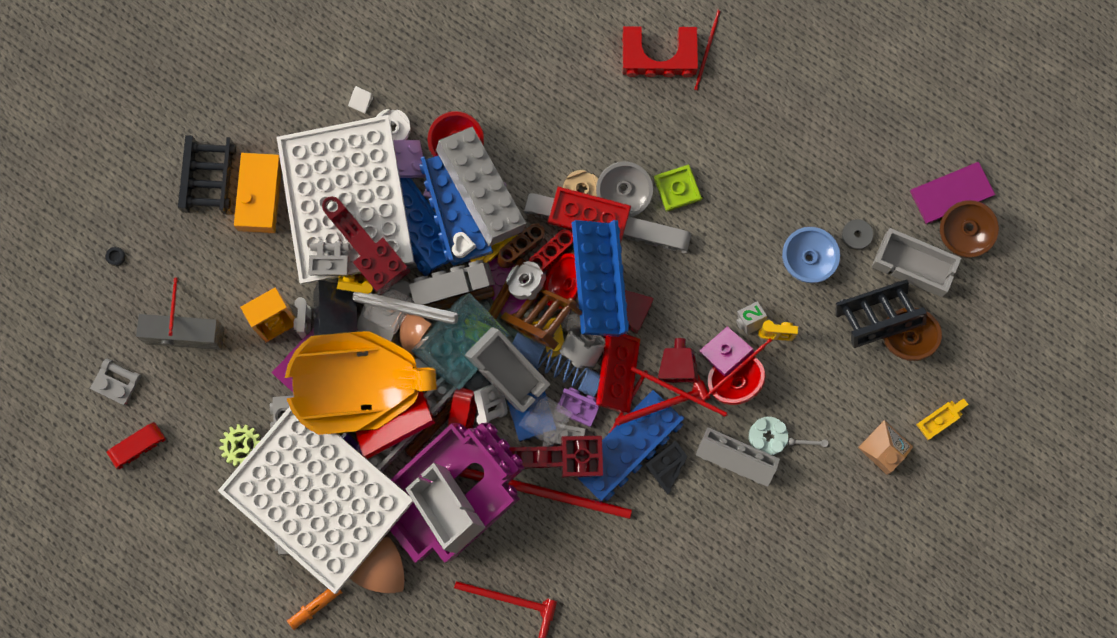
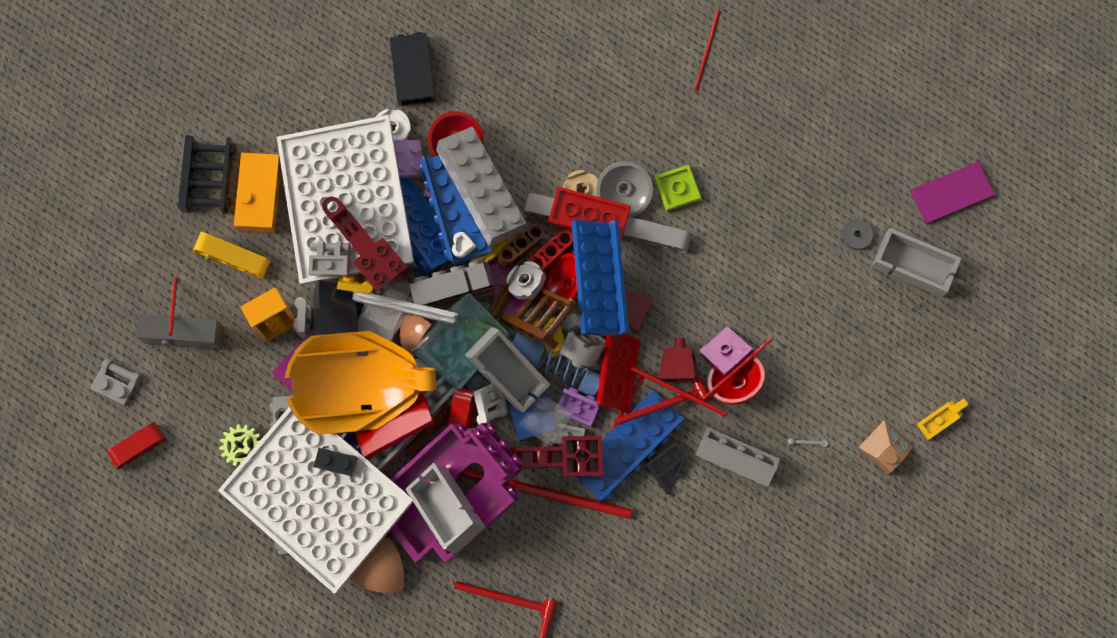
black tile [105,247,126,266] -> none
orange pin [287,589,343,631] -> none
white slope [348,86,373,114] -> none
red arch [622,26,698,78] -> none
light grey brick [736,301,767,335] -> none
light aqua plate [749,417,788,456] -> none
yellow plate [758,320,798,341] -> none
medium blue dish [782,227,840,283] -> none
black fence [836,279,927,348] -> none
reddish brown dish [883,308,942,361] -> none
reddish brown dish [940,200,999,257] -> none
none -> yellow beam [192,232,271,279]
none -> black plate [313,448,358,477]
none -> black brick [390,32,435,106]

